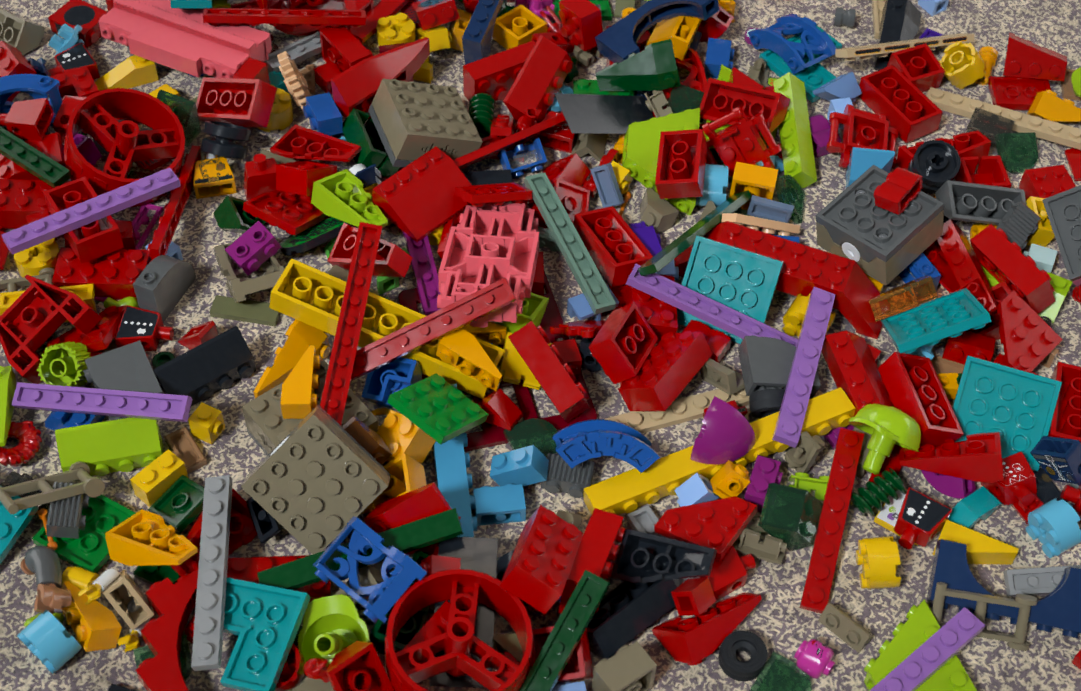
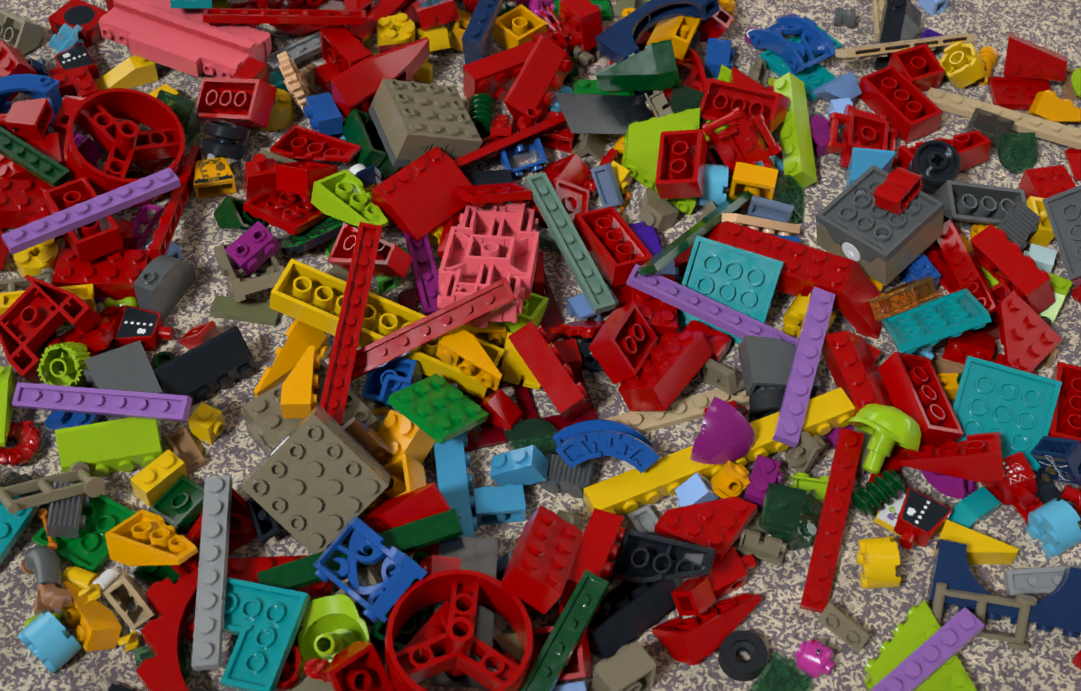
red piece [955,155,1011,188] -> none

